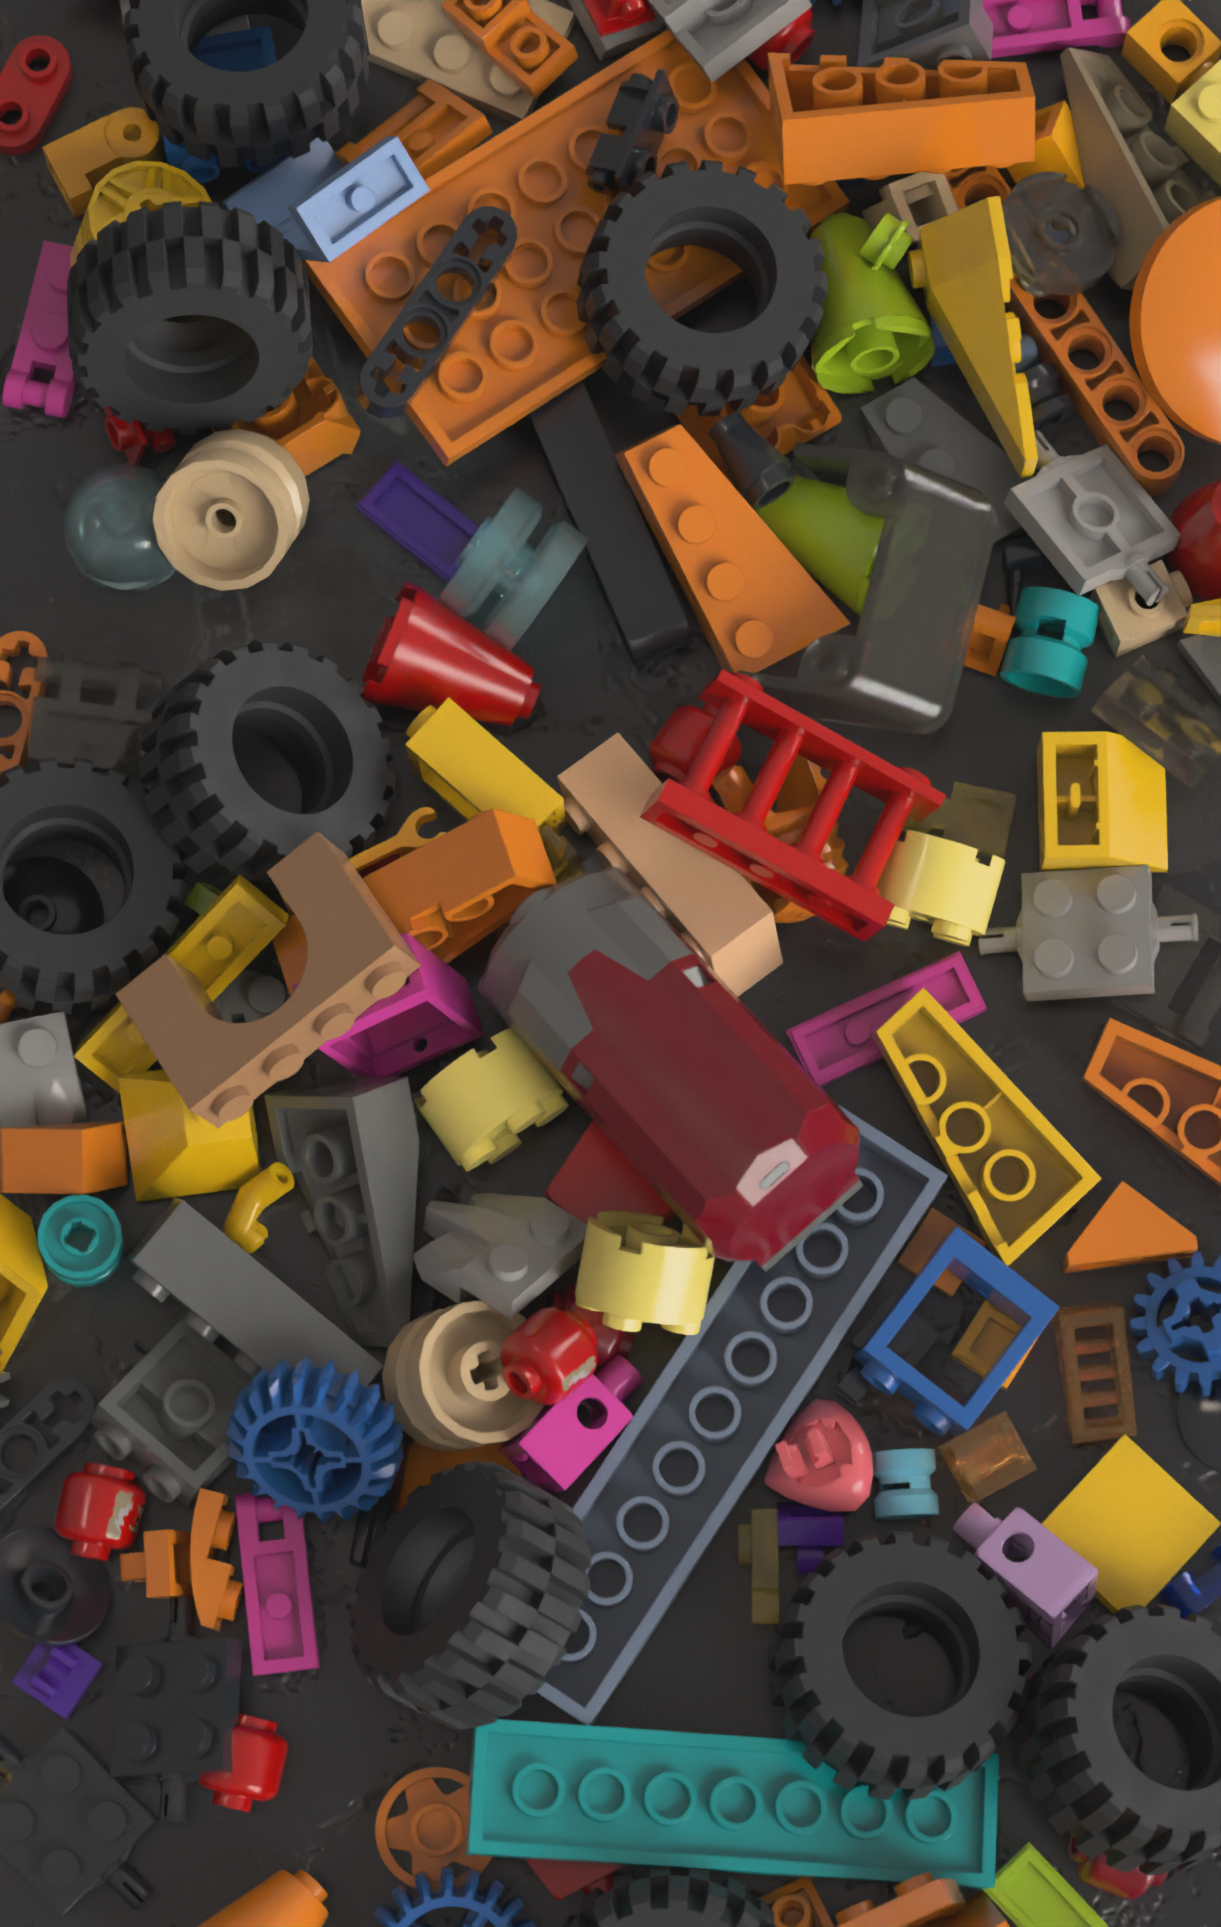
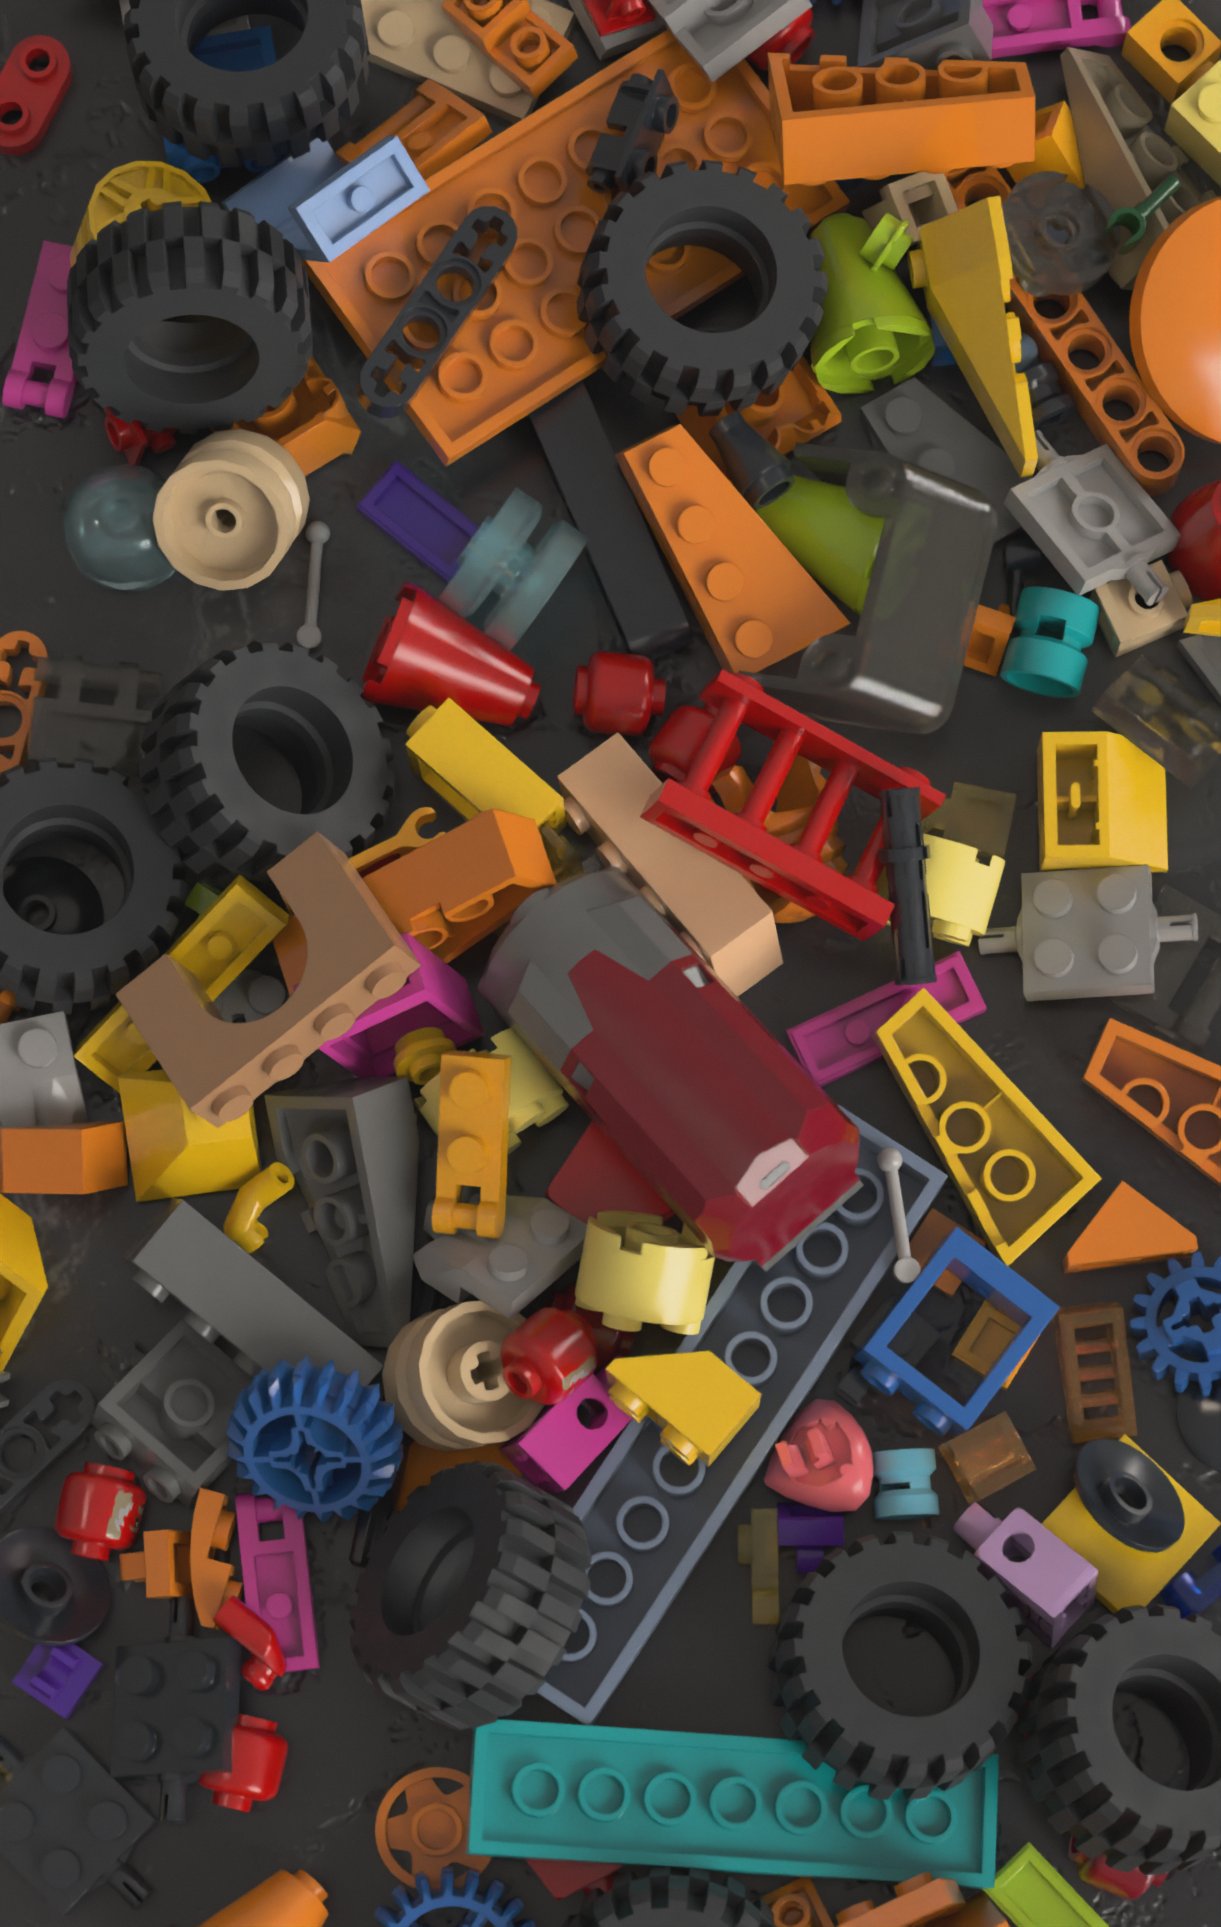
teal wheel [37,1195,124,1288] -> none
light orange leg [42,107,163,219] -> none
none -> red arm [212,1595,287,1691]
none -> light grey hinge [297,521,330,651]
none -> yellow plate [393,1027,457,1085]
none -> light orange plate [432,1050,511,1239]
none -> red head [572,651,666,736]
none -> yellow slope [606,1351,761,1467]
none -> light grey hinge [877,1147,920,1283]
none -> black pin [878,787,937,985]
none -> black dish [1073,1438,1185,1553]
none -> dark green hand [1102,174,1182,255]

